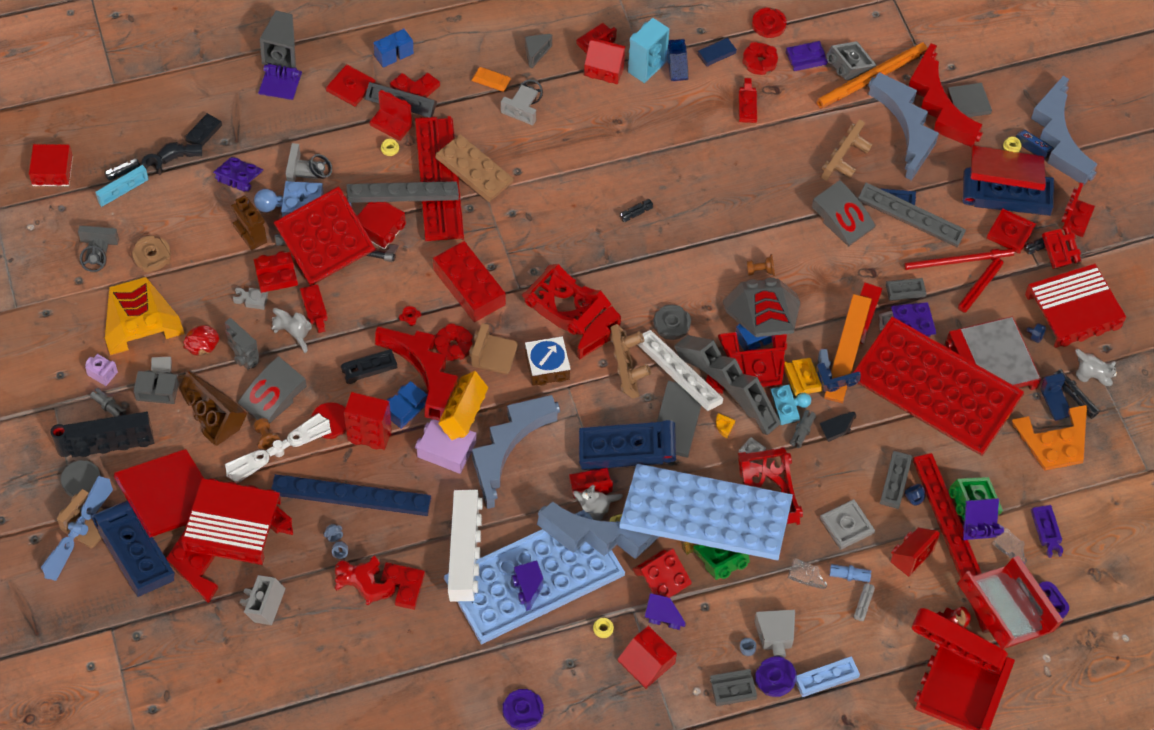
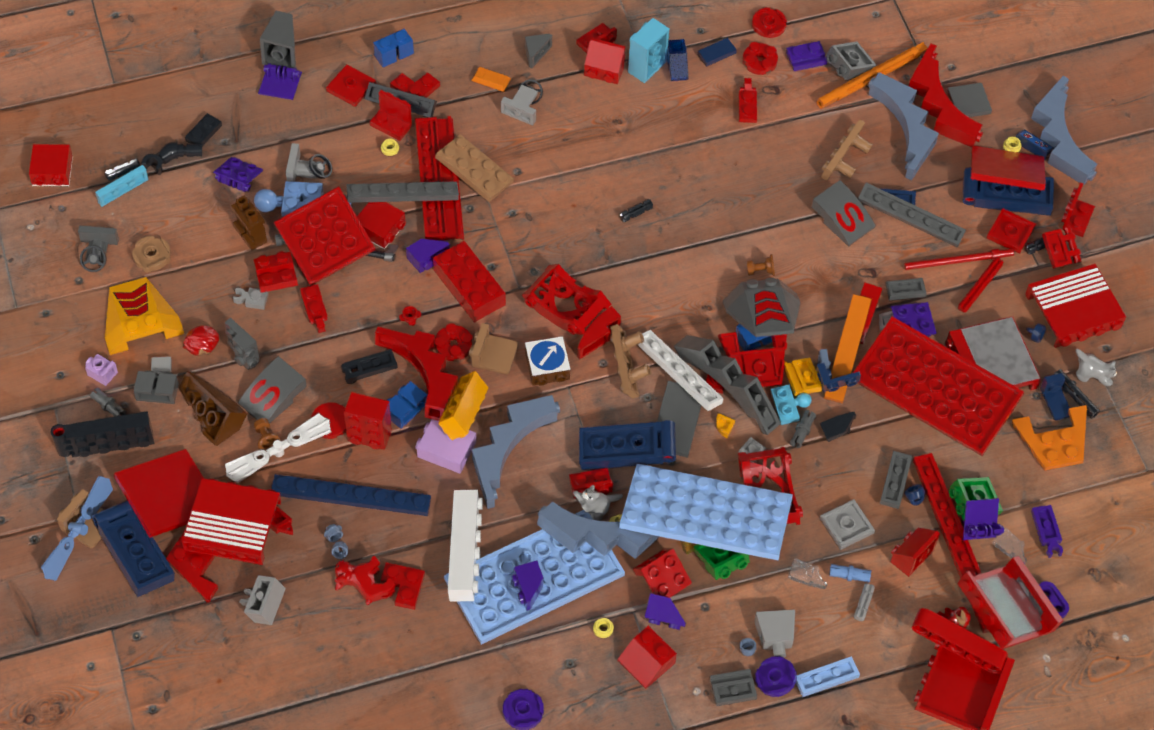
dark grey tile [61,460,101,497] -> none
light grey animal [271,308,312,353] -> none
dark grey tile [653,305,691,340] -> none
none -> dark purple slope [406,239,450,273]

